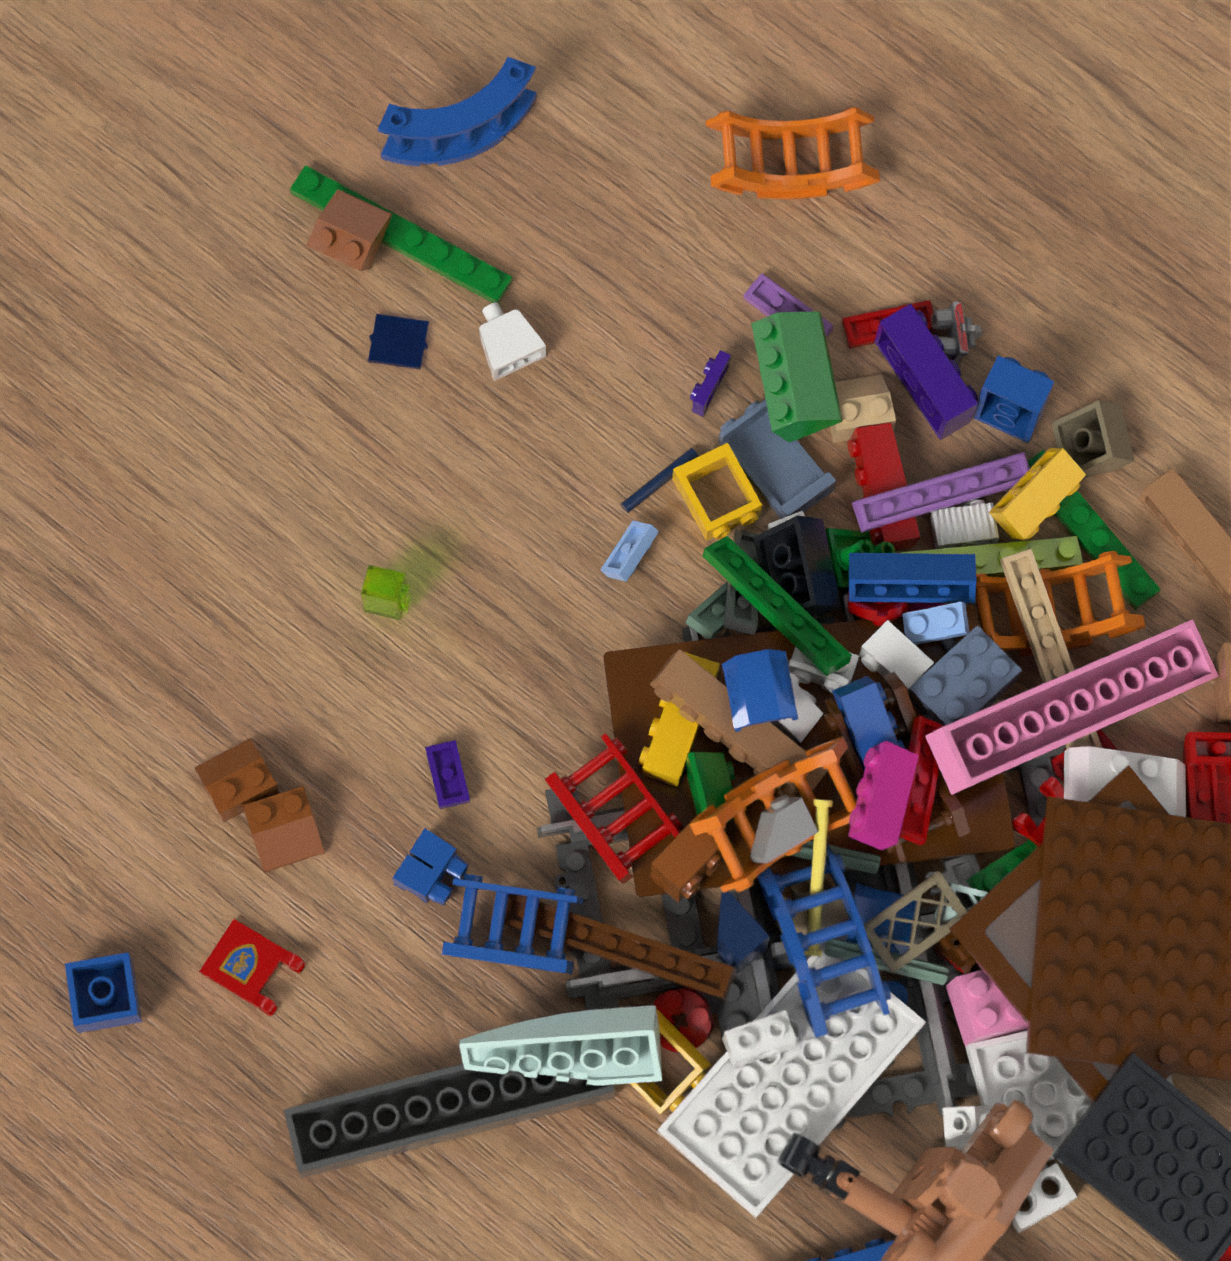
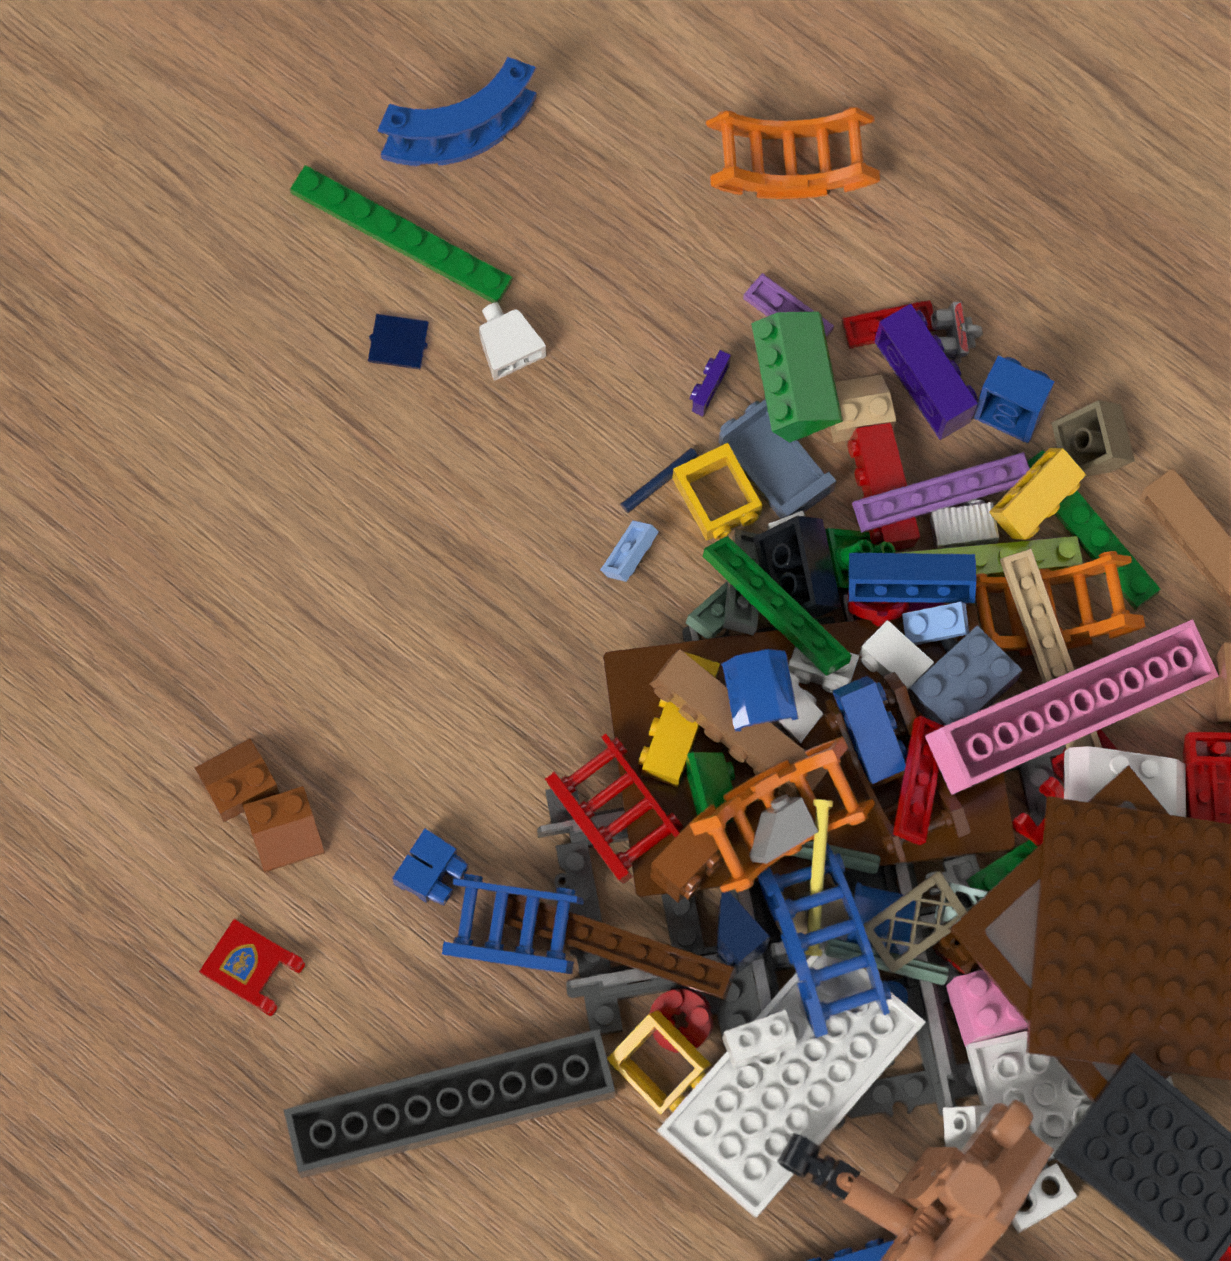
blue brick [65,952,142,1033] -> none
dark orange slope [307,189,393,271] -> none
clear neon green brick [361,565,412,620] -> none
dark purple plate [425,740,470,809] -> none
light aqua wedge [459,1005,662,1085] -> none
dark pink brick [849,741,919,850] -> none

